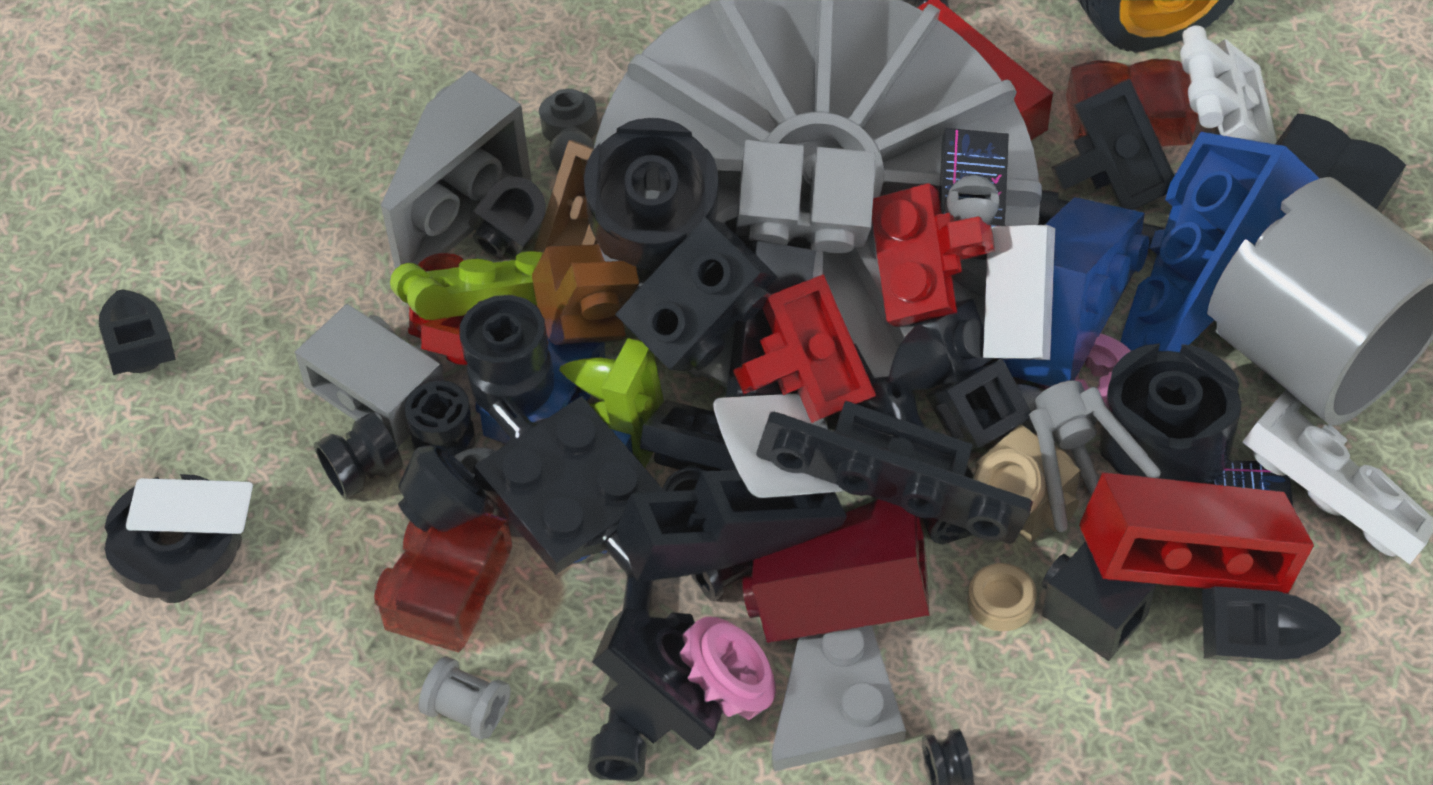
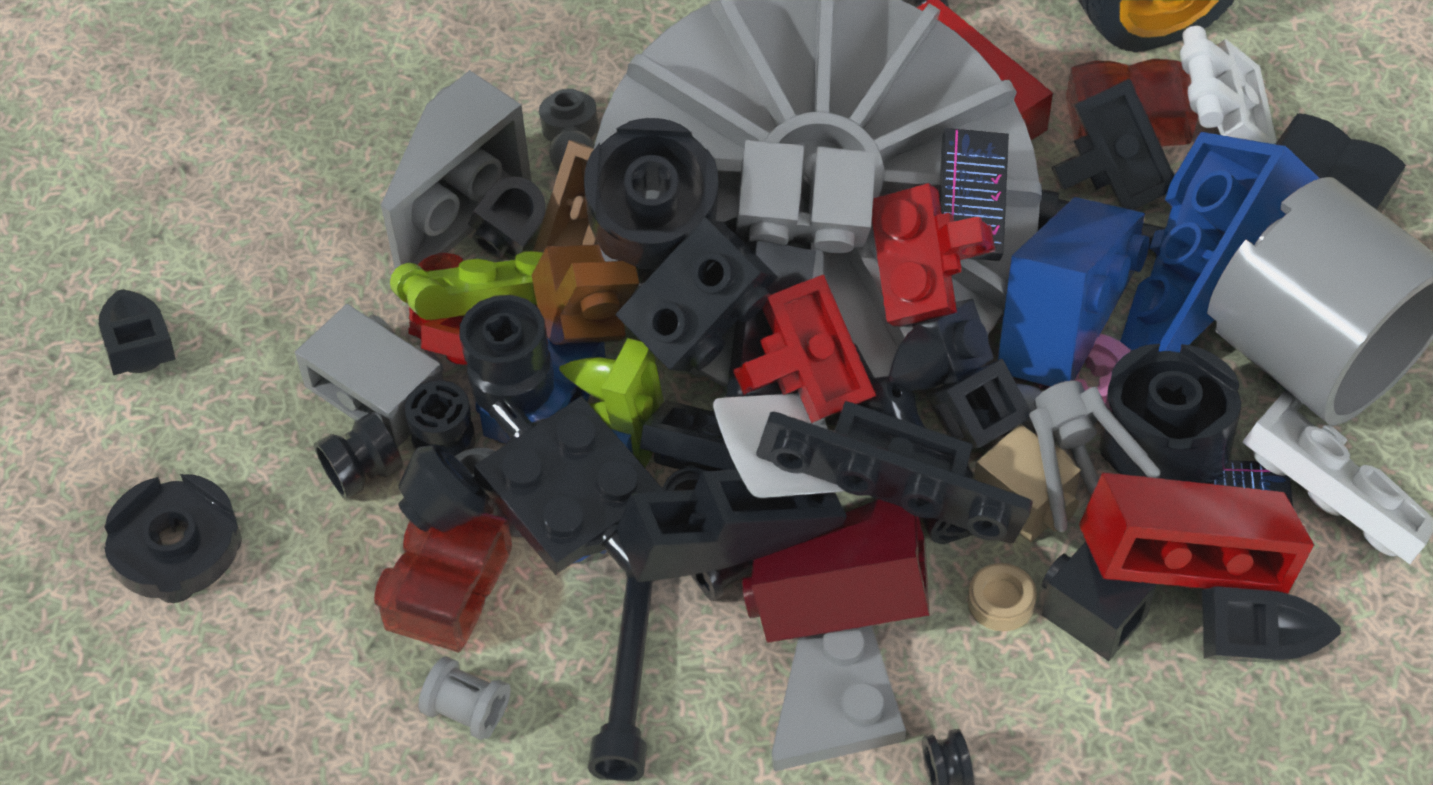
white sticker [126,478,253,534] -> none
black plate [592,609,722,751] -> none
bright pink gear [679,617,776,720] -> none
light grey hinge [945,175,999,225] -> none
tan tile [974,449,1046,514] -> none
white slope [983,225,1055,360] -> none

